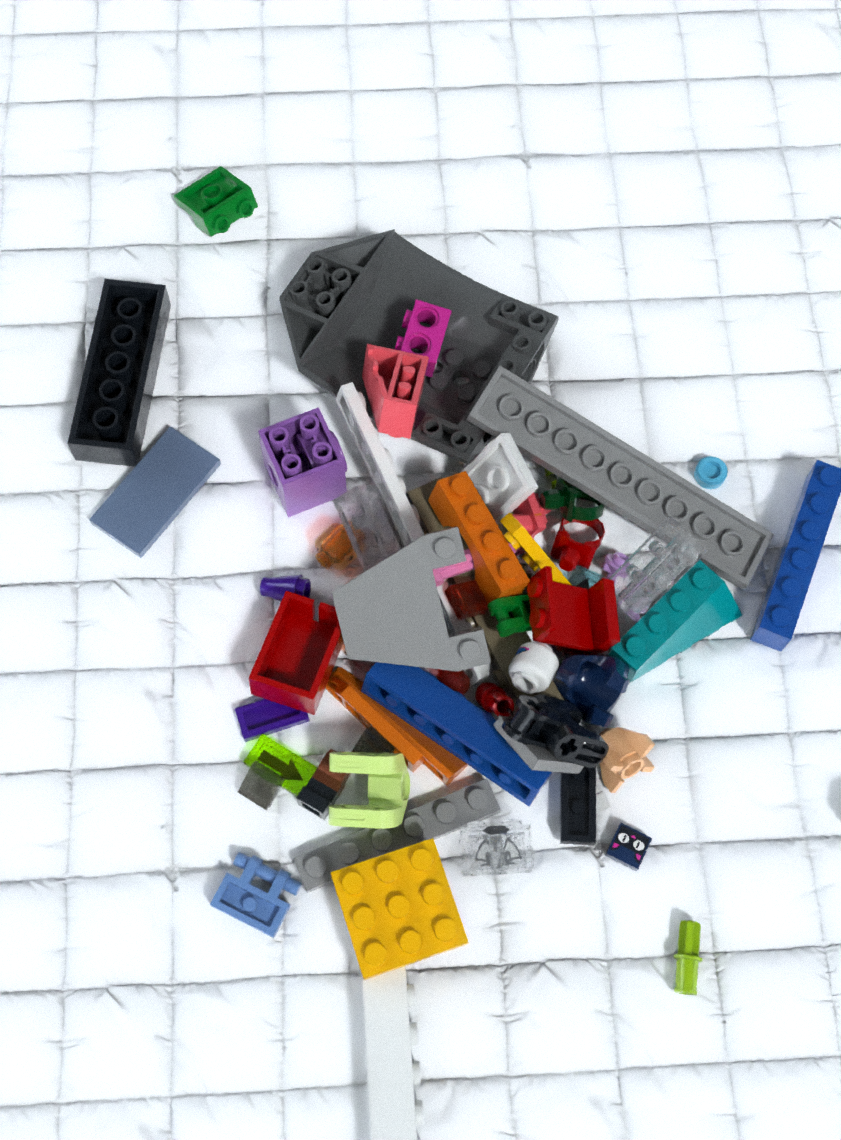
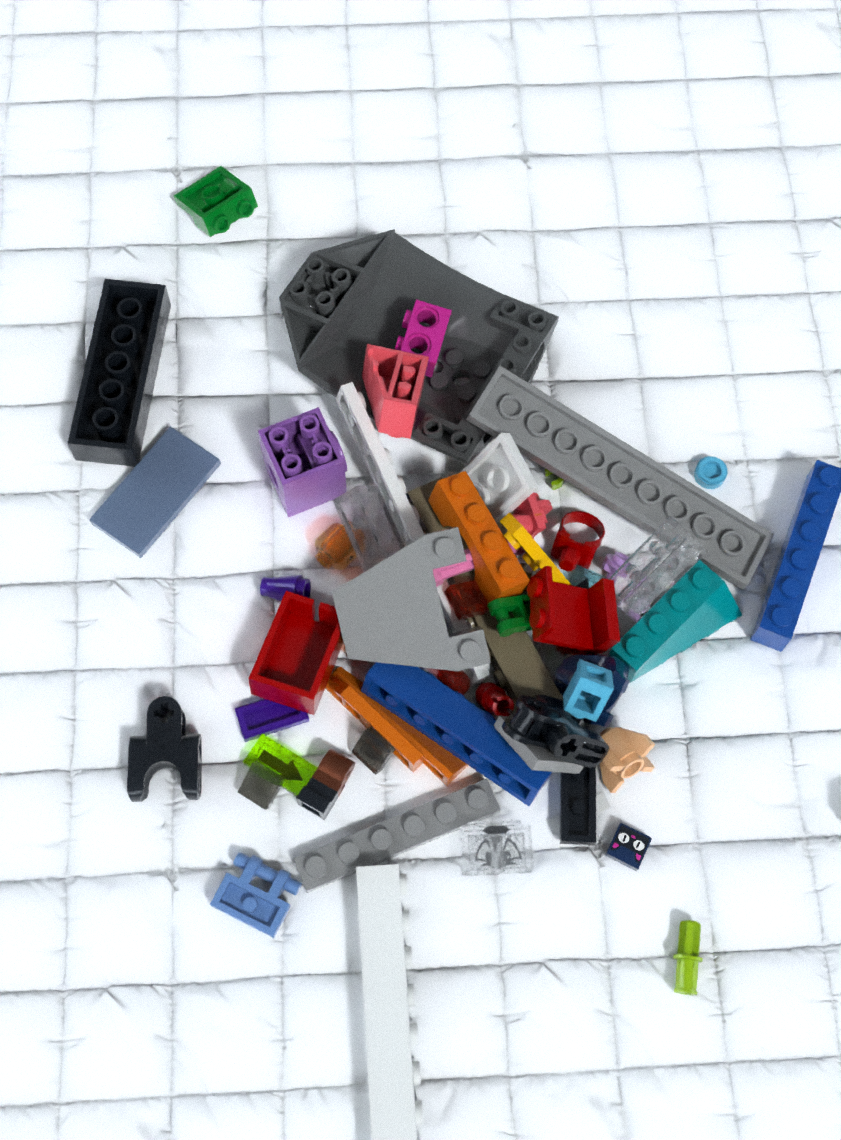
yellowish green piece [328,752,410,829] -> none
yellow plate [330,838,469,981] -> none
white head [508,642,559,694] -> none
dark green piece [539,476,604,522] -> none
none -> black piece [127,696,202,802]
none -> medium azure brick [563,659,614,722]

